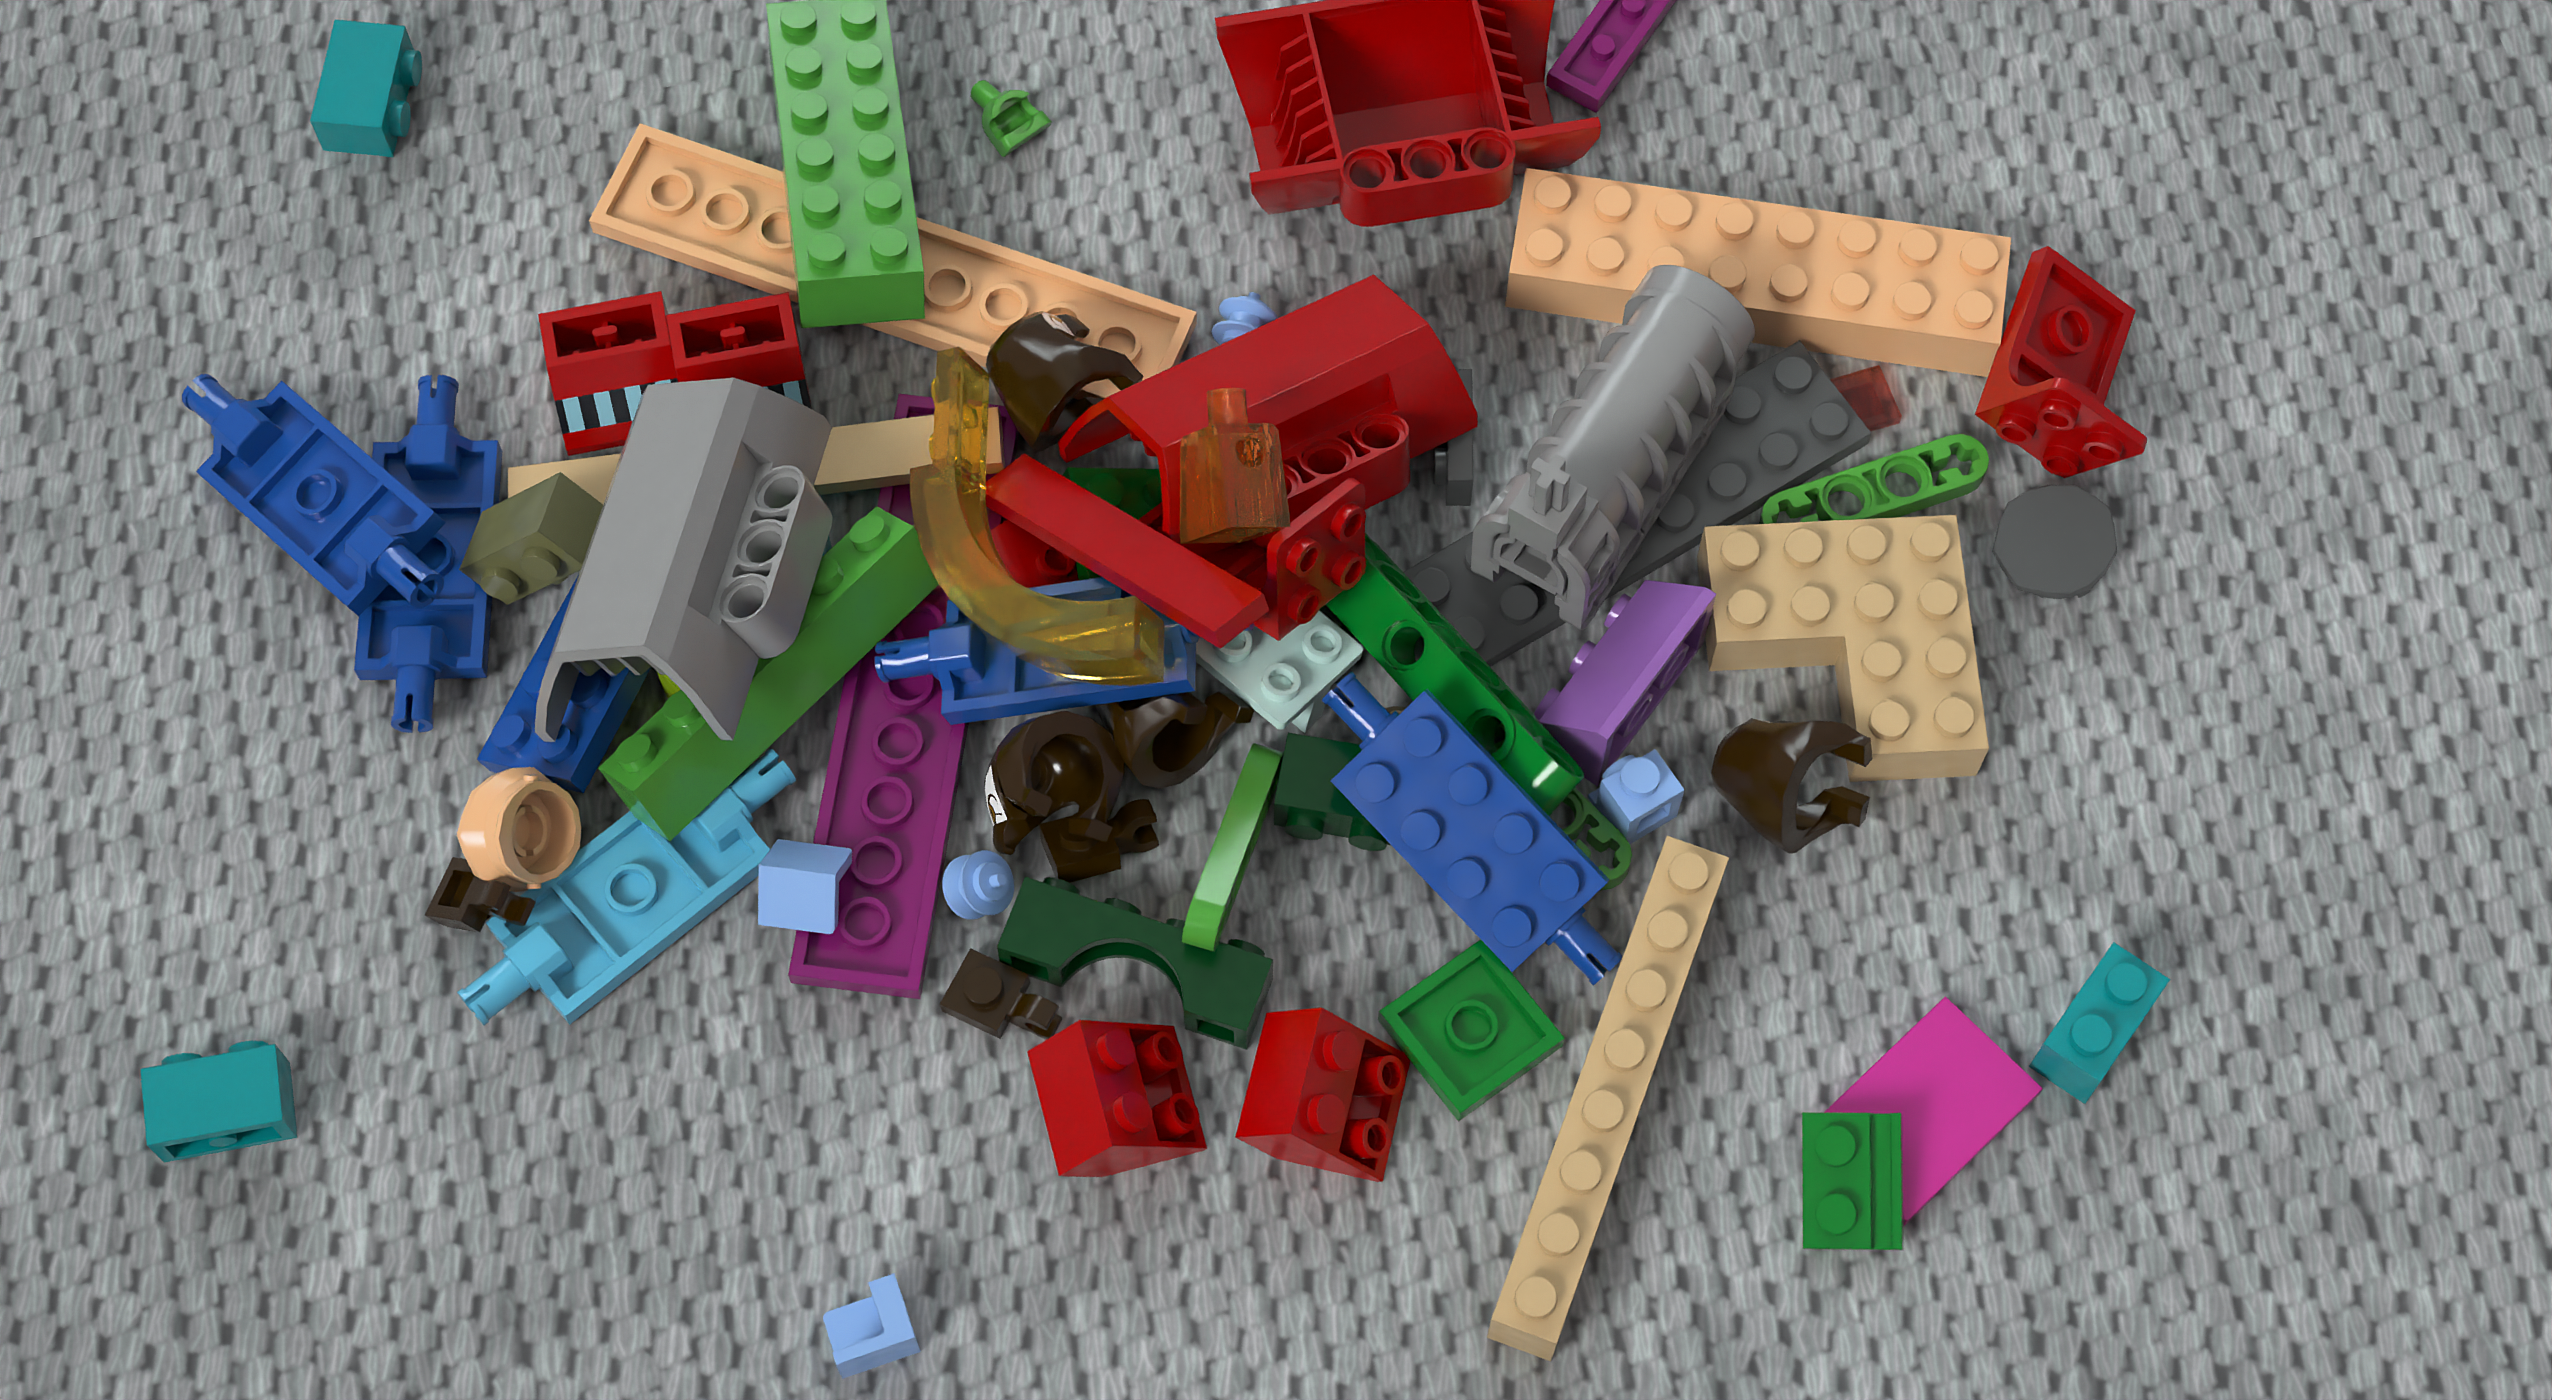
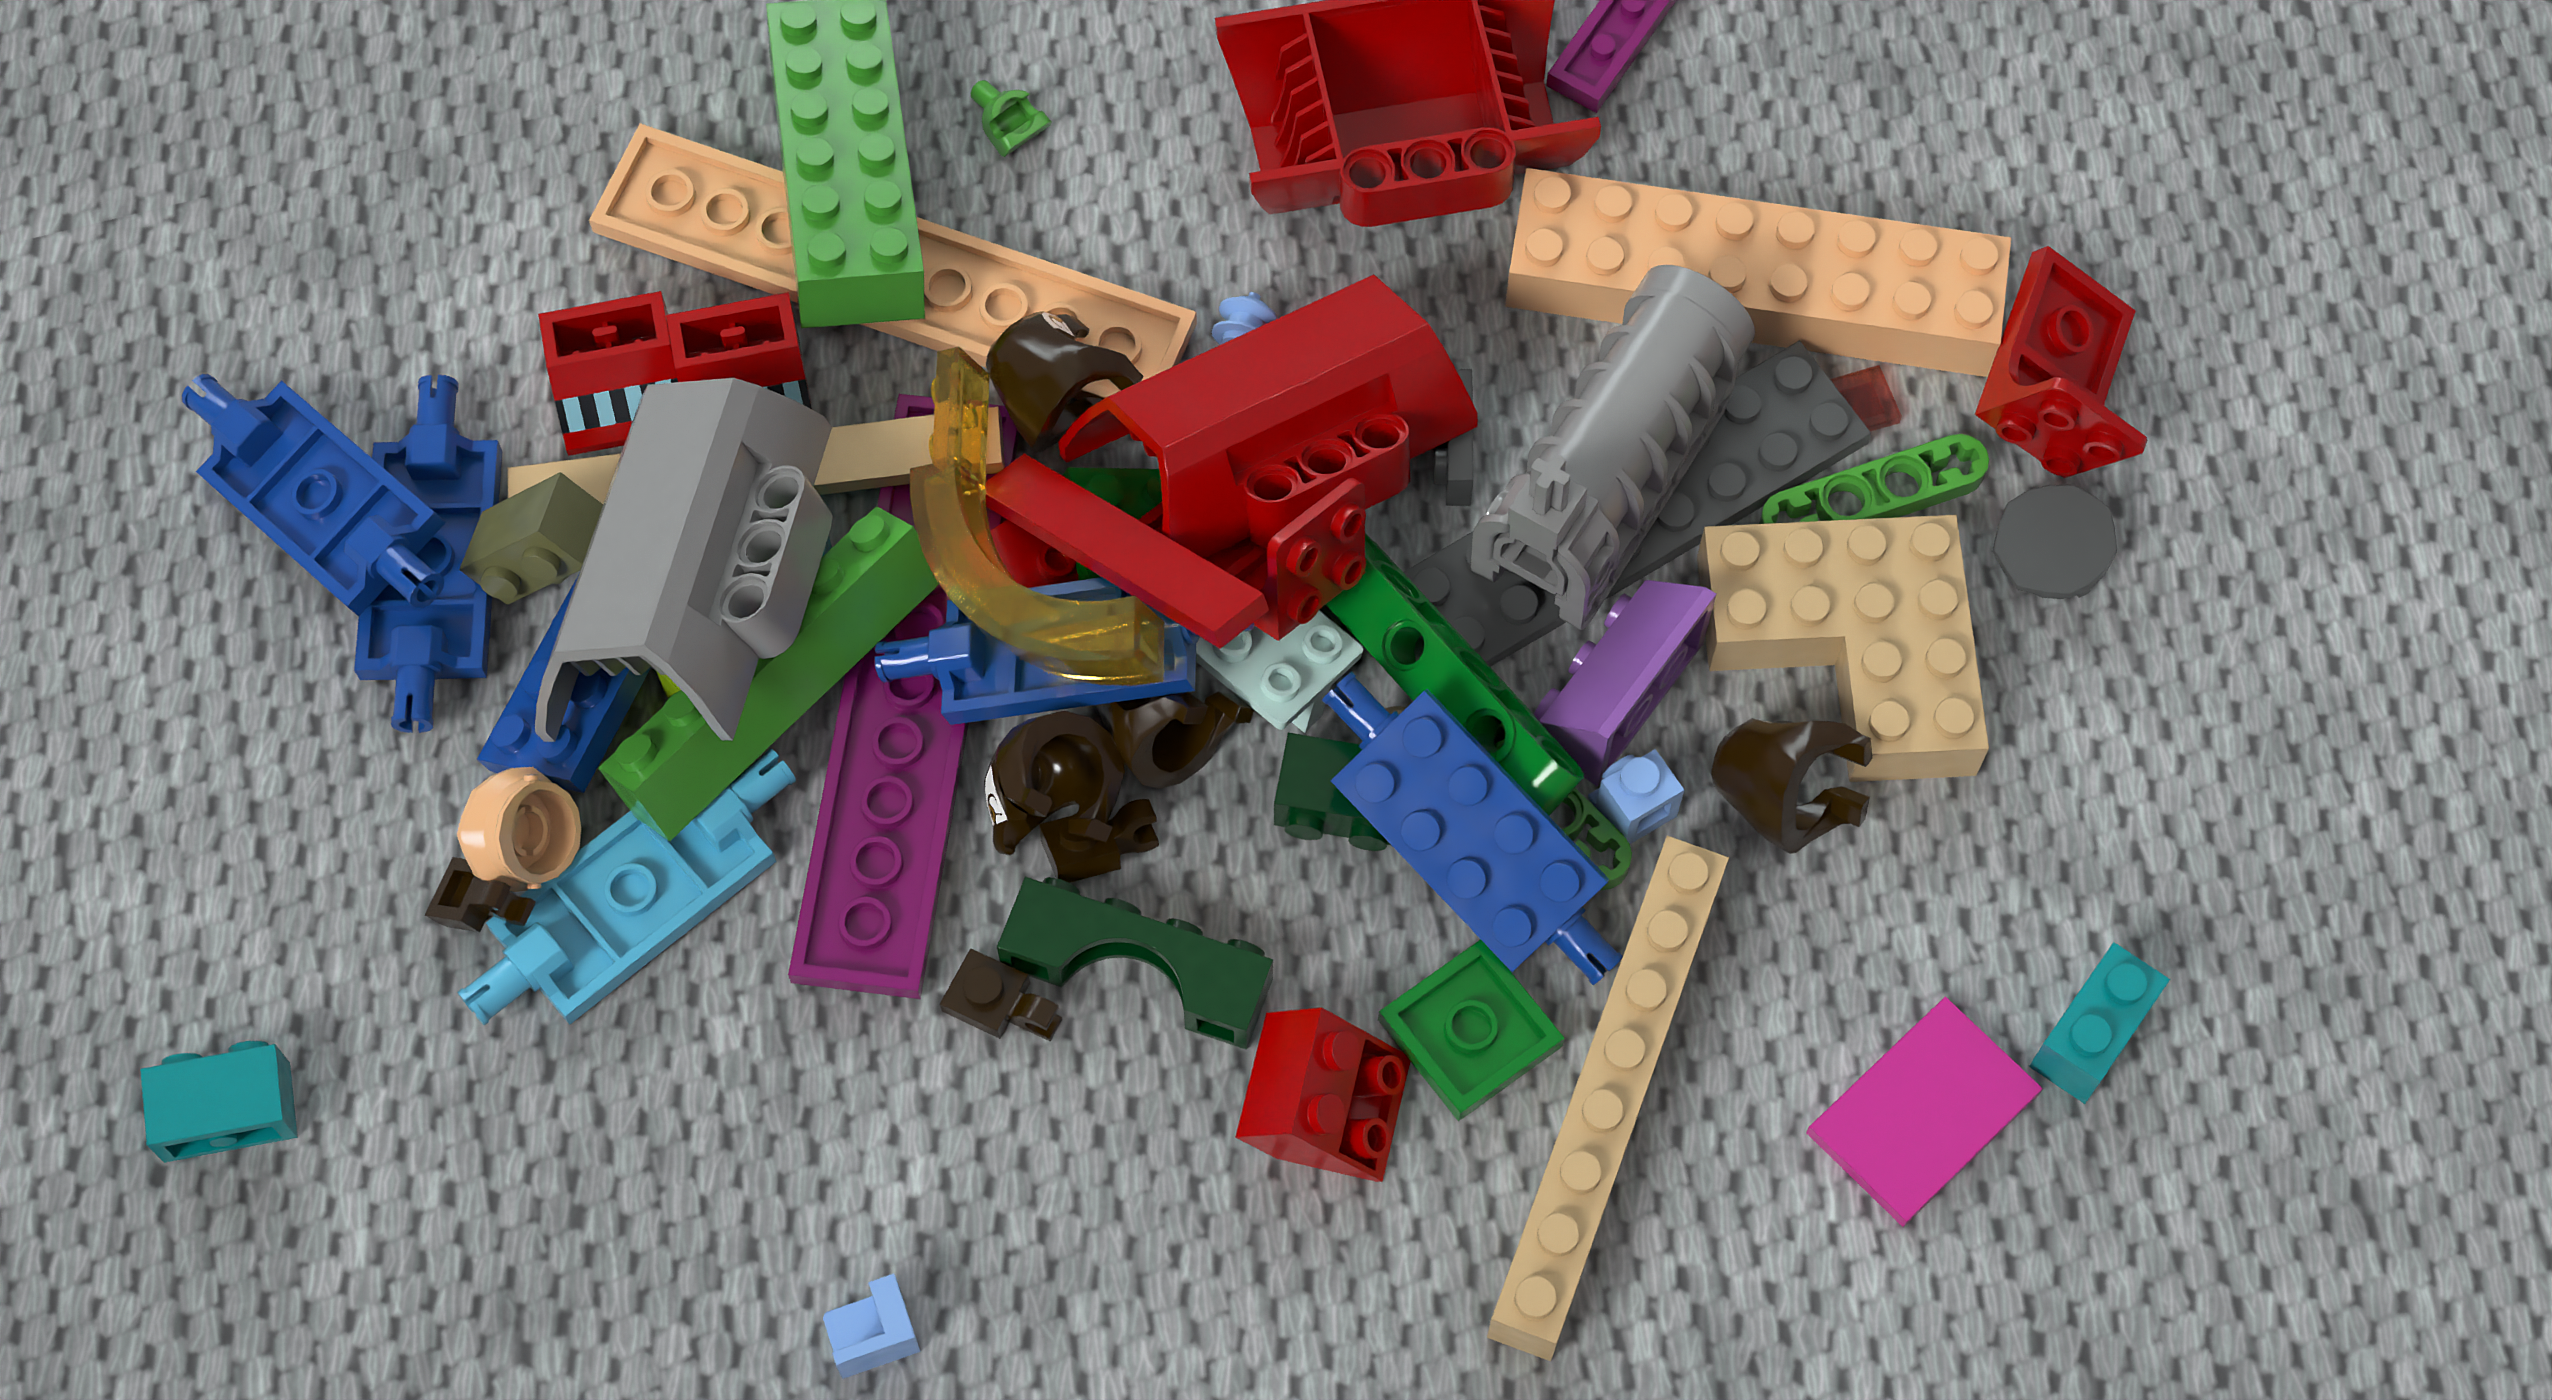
teal brick [310,19,422,157] -> none
light blue panel [758,839,852,934] -> none
light blue wheel [942,850,1014,920] -> none
red slope [1027,1020,1207,1177] -> none
clear orange torso [1180,388,1291,544] -> none
bright green beam [1182,743,1284,952] -> none
green plate [1802,1112,1904,1250] -> none

